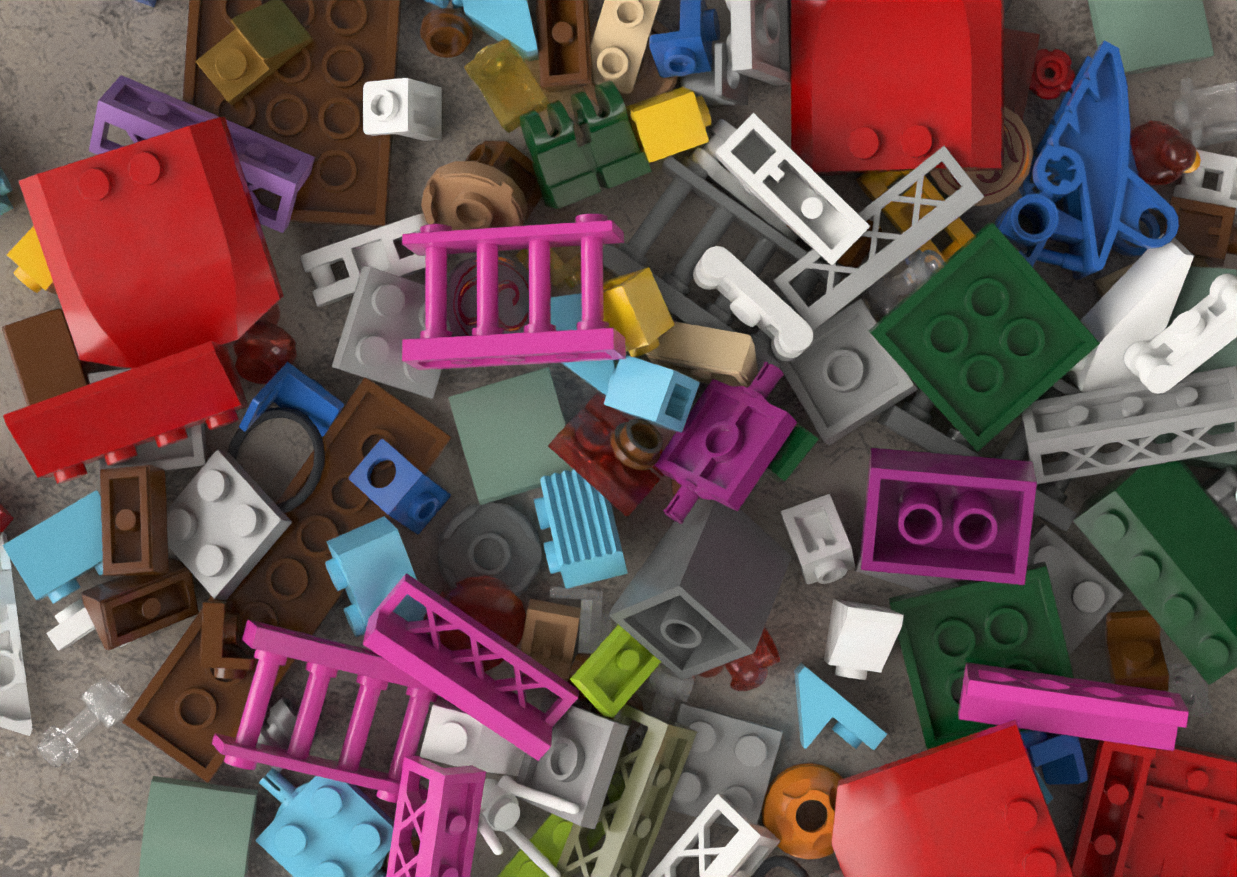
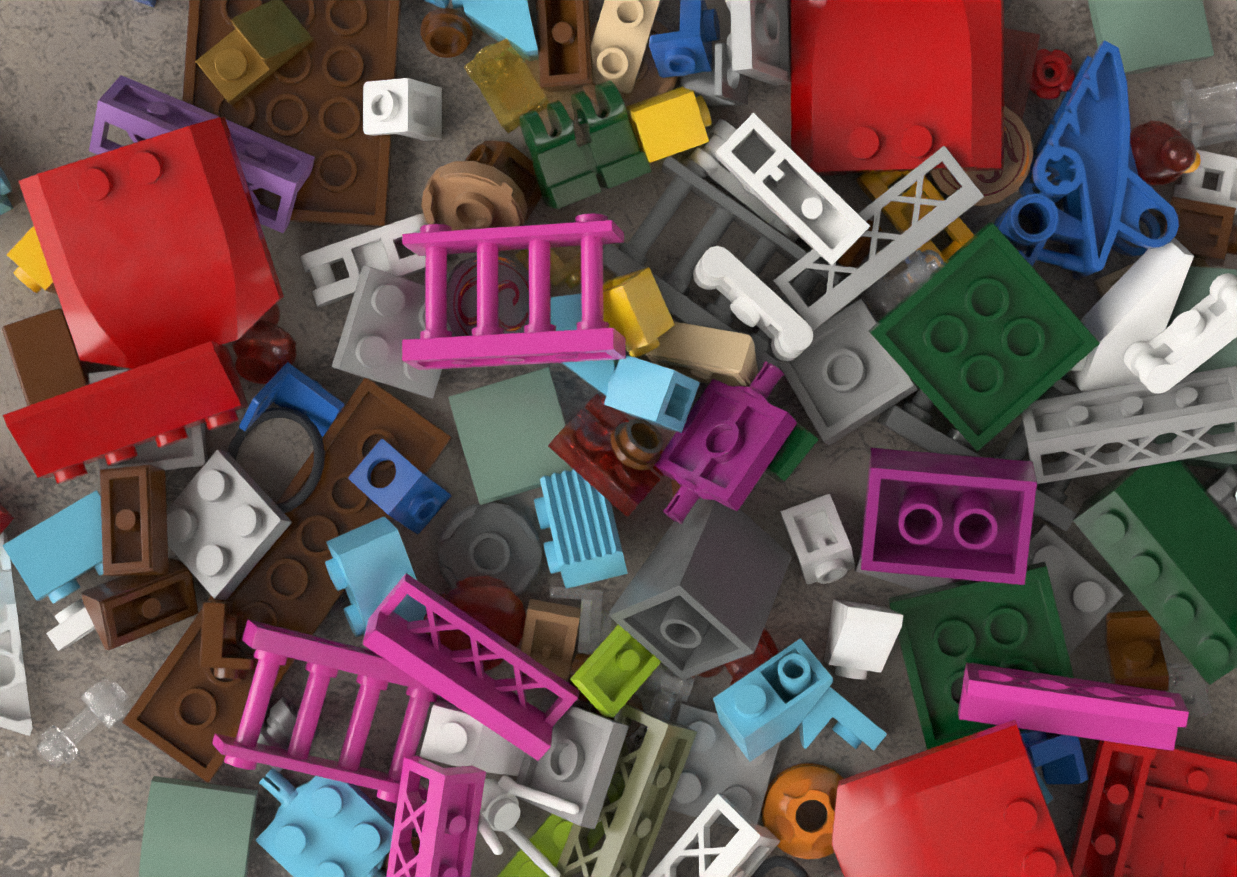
none -> medium azure slope [713,638,833,762]

